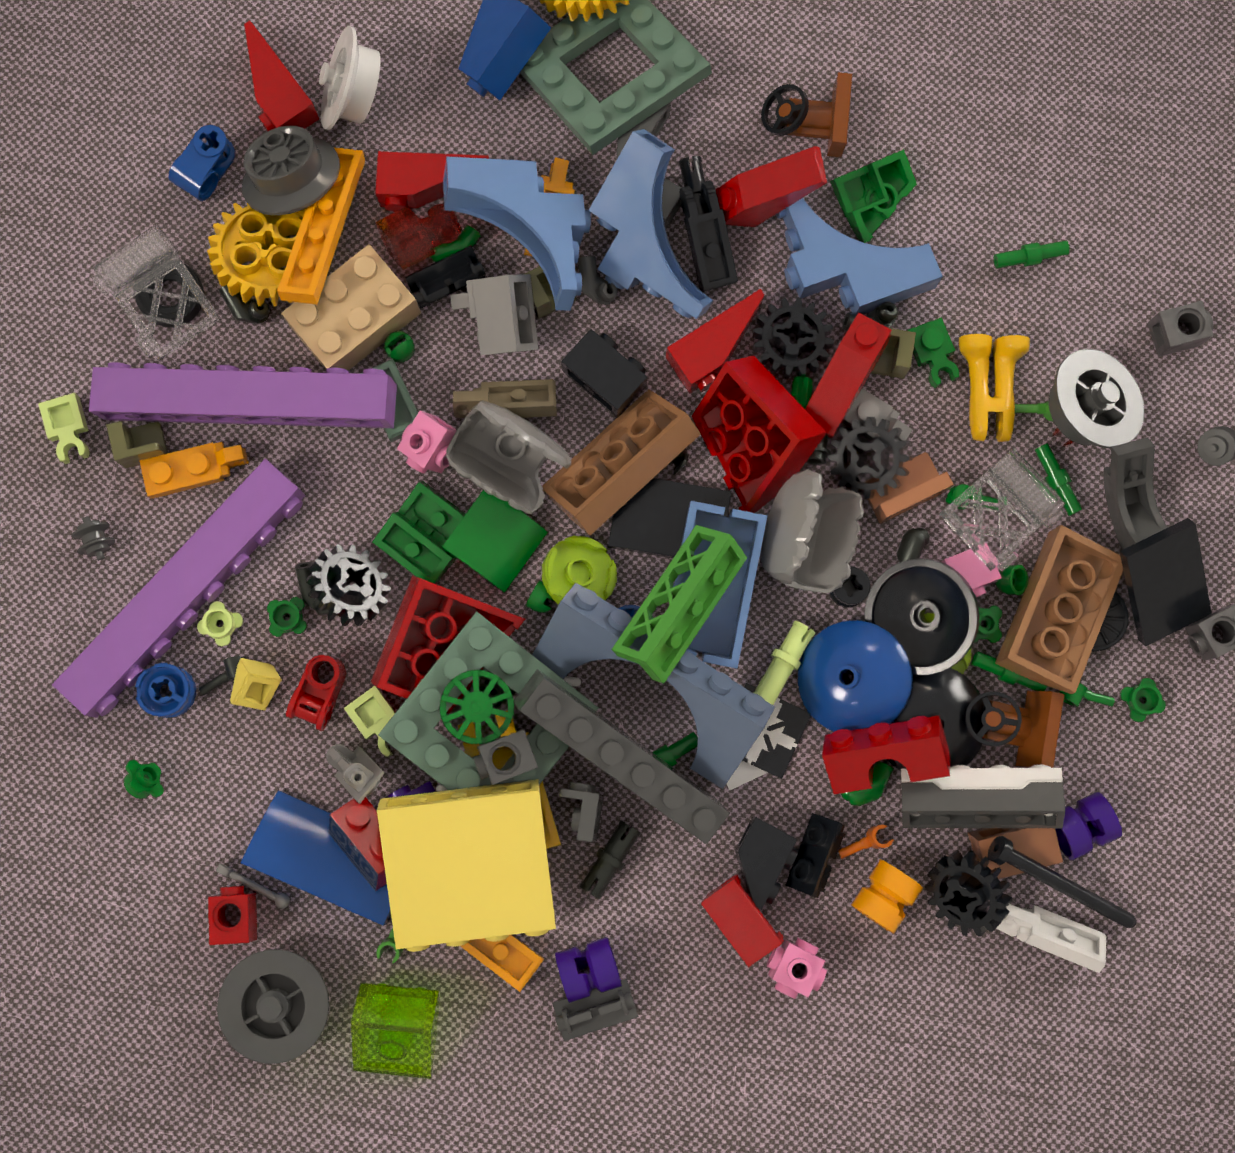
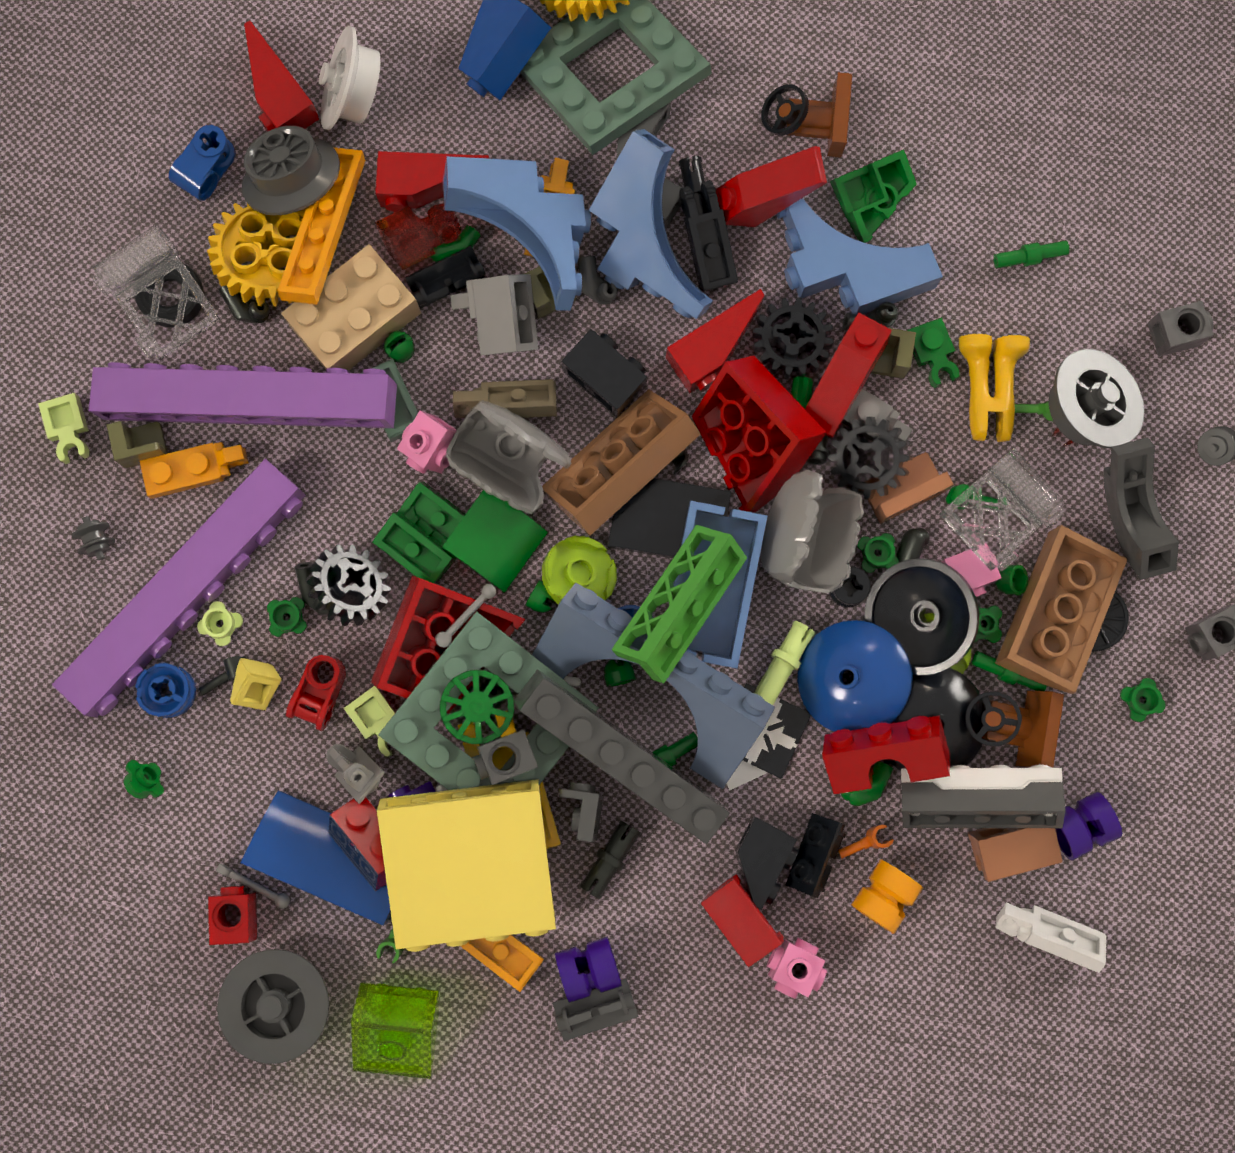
black gear [925,850,1012,937] -> none
black bar [988,836,1137,928] -> none
green bar [1035,443,1083,516] -> none
green hand [1060,683,1115,707] -> none
black tile [1119,518,1212,647] -> none
none -> light grey hinge [435,584,496,648]
none -> green hinge [604,659,636,687]
none -> green plate [857,533,898,573]

